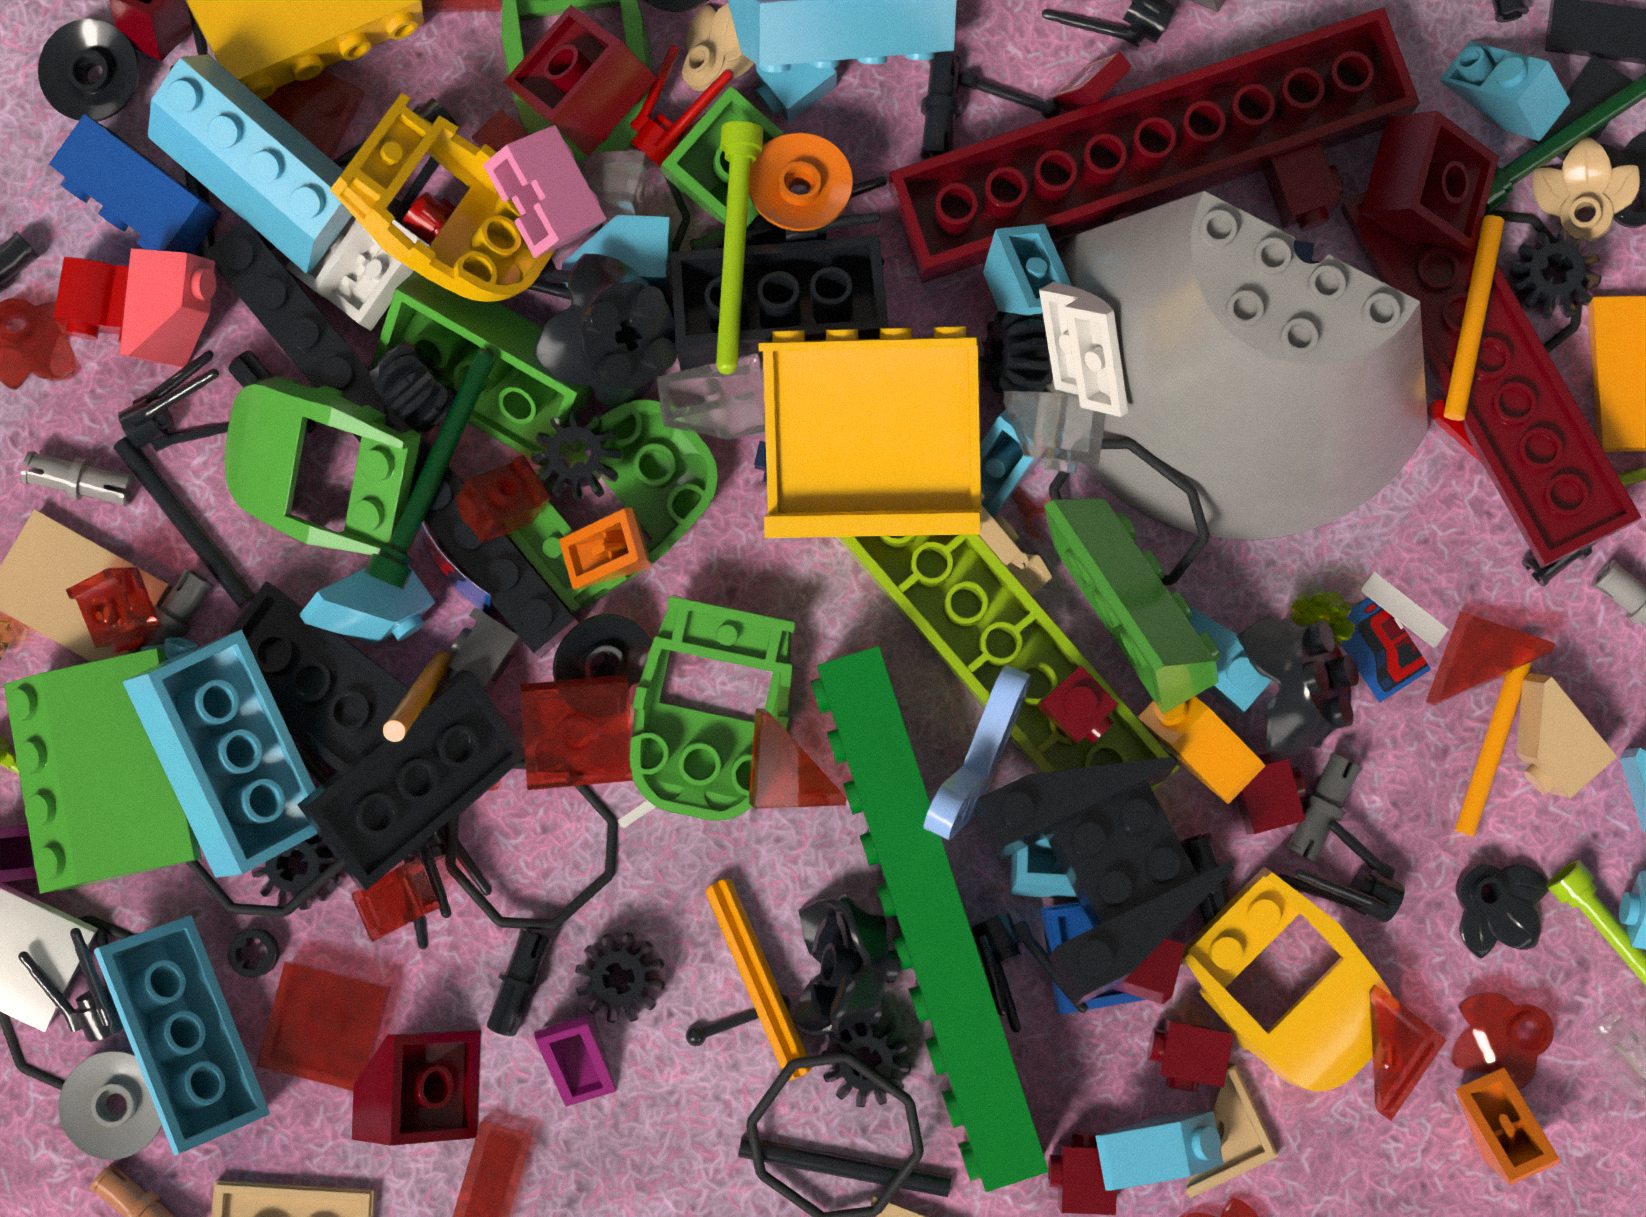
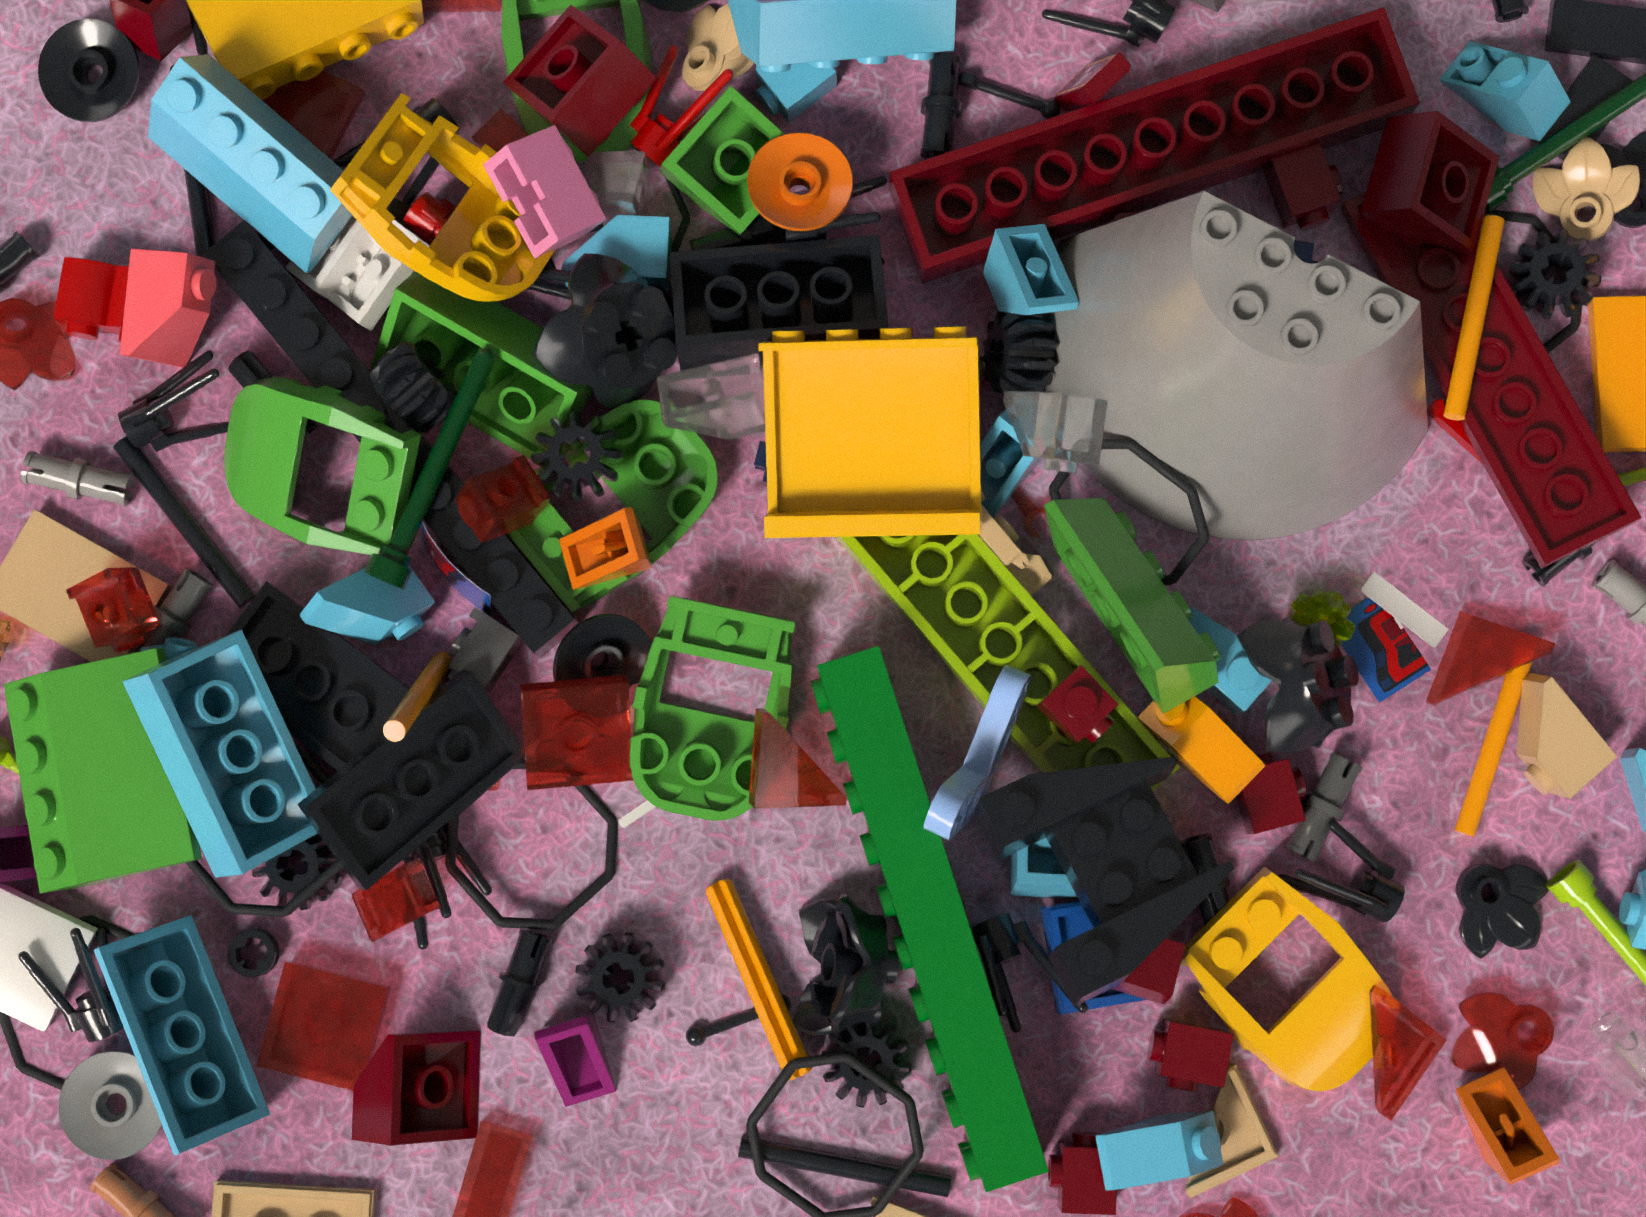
blue brick [48,114,221,254] -> none
lime piece [716,121,763,375] -> none
white slope [1039,282,1129,417] -> none

